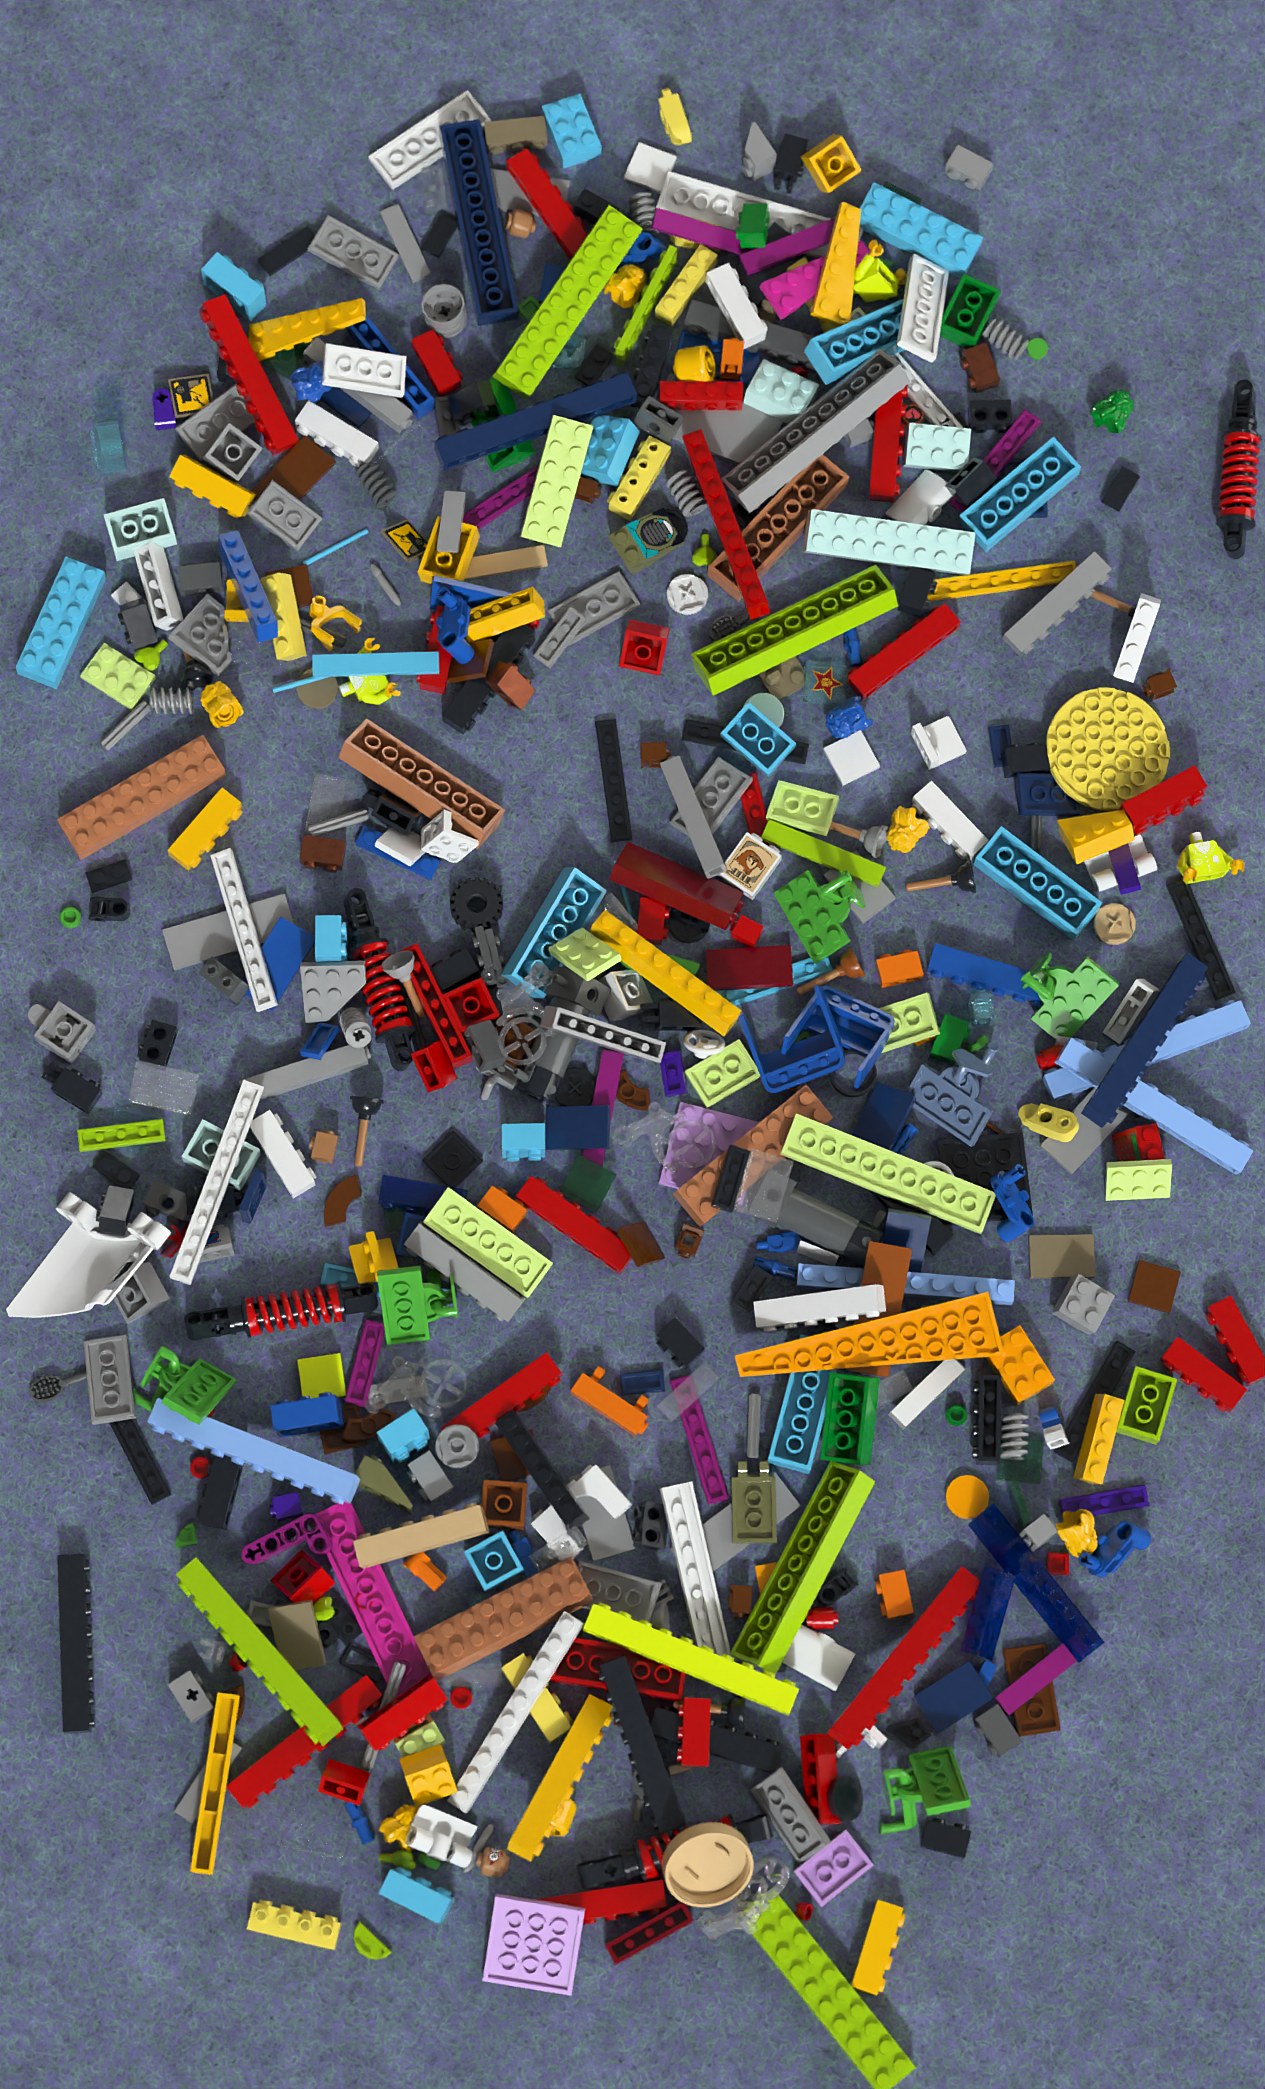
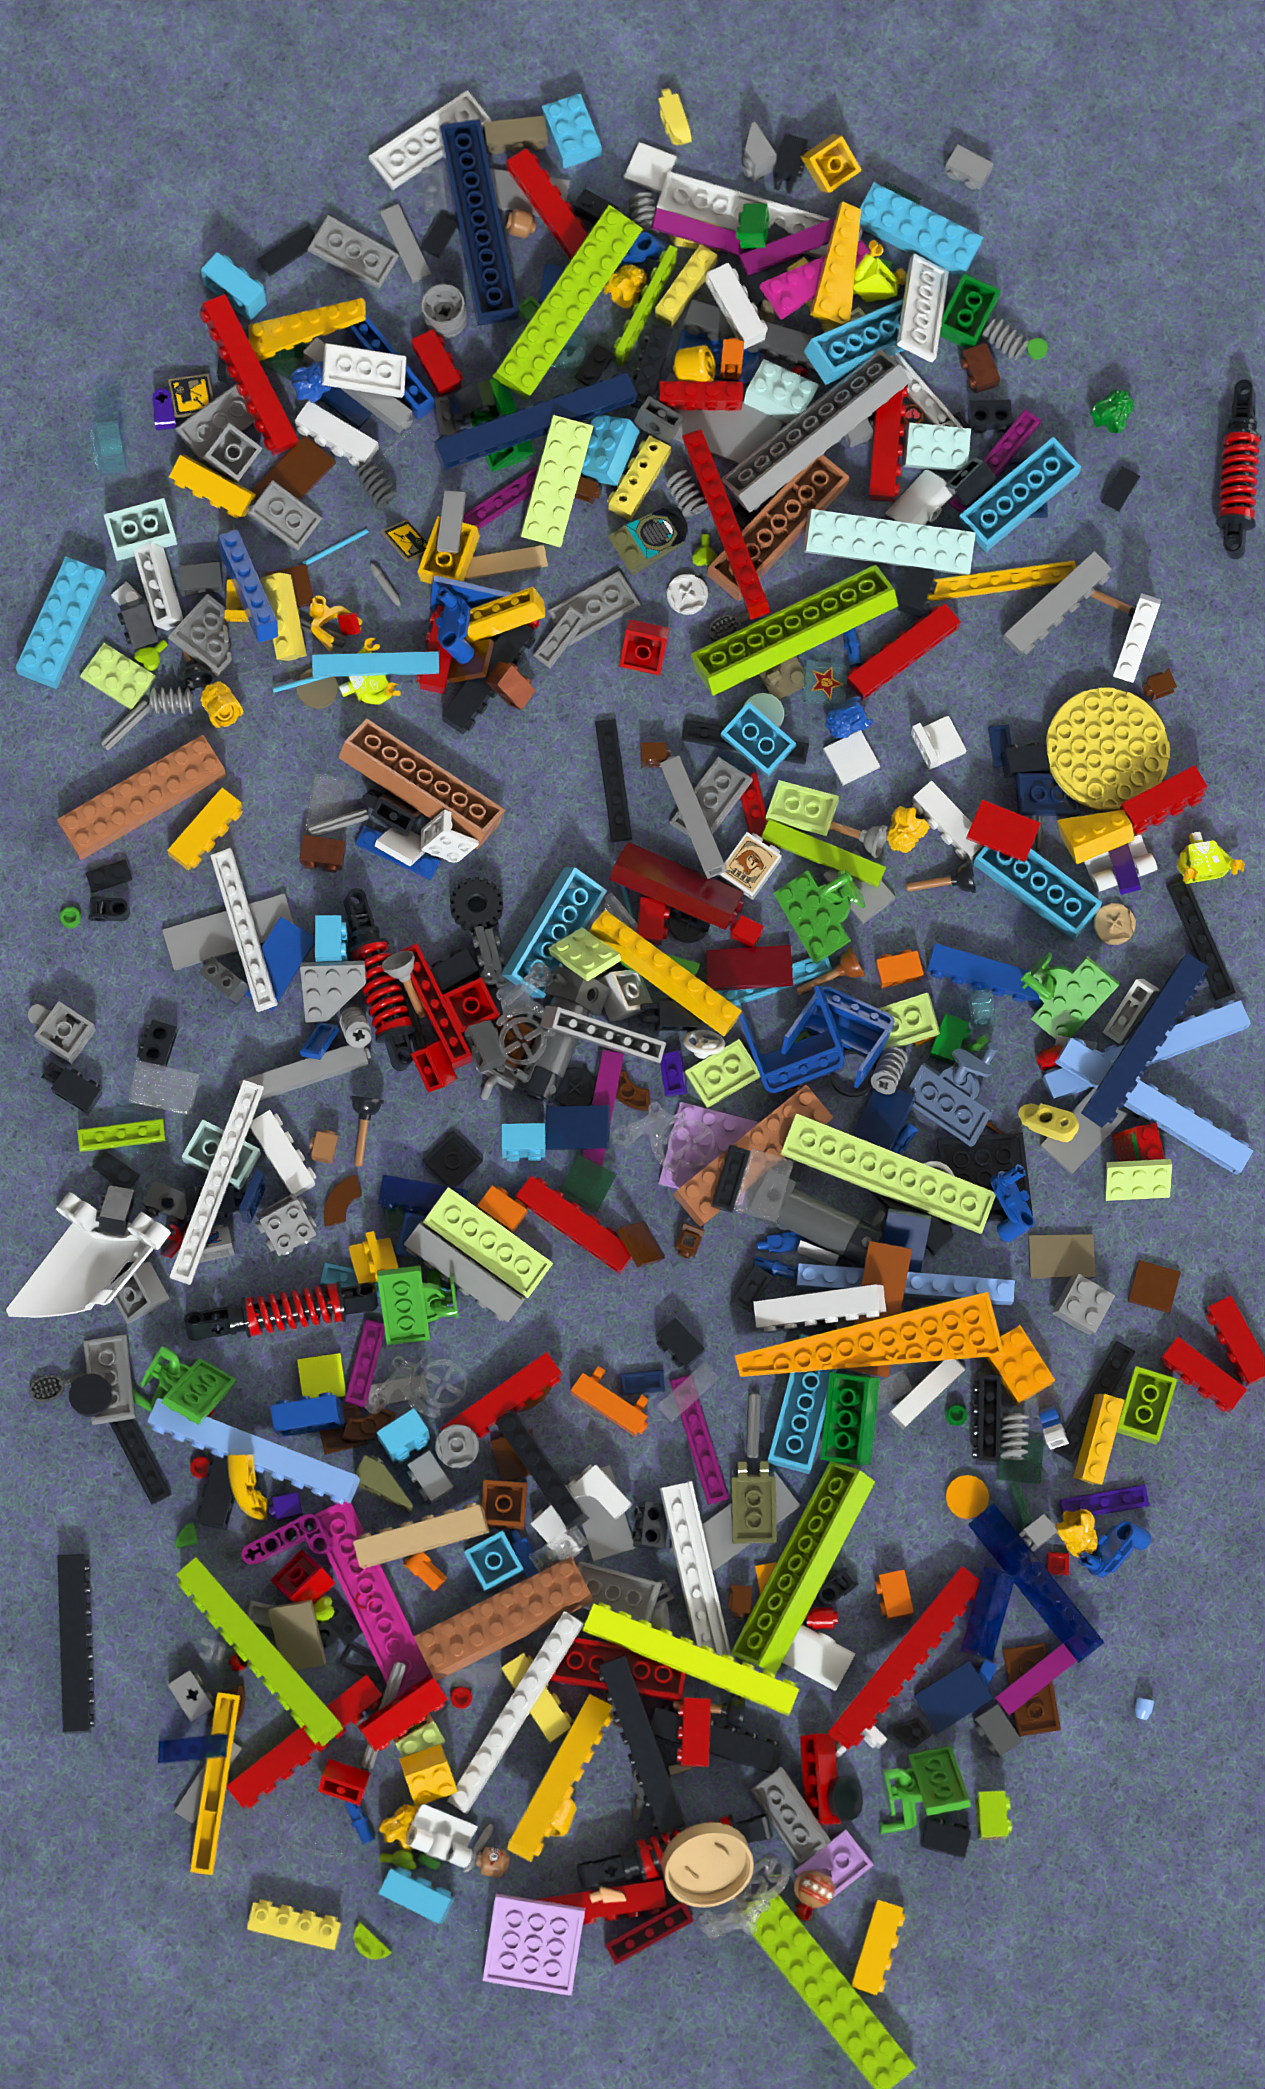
none -> black tile [69,1373,113,1417]
none -> clear blue tile [158,1734,228,1764]
none -> yellow brick [227,1455,268,1520]
none -> light grey brick [255,1194,317,1256]
none -> red tile [337,612,361,635]
none -> light nougat bar [590,1886,626,1903]
none -> medium nougat helmet [794,1870,835,1908]
none -> light grey piece [871,1047,908,1095]
none -> red tile [966,800,1041,862]
none -> lime brick [975,1791,1012,1840]
none -> light blue hose [1135,1697,1154,1720]

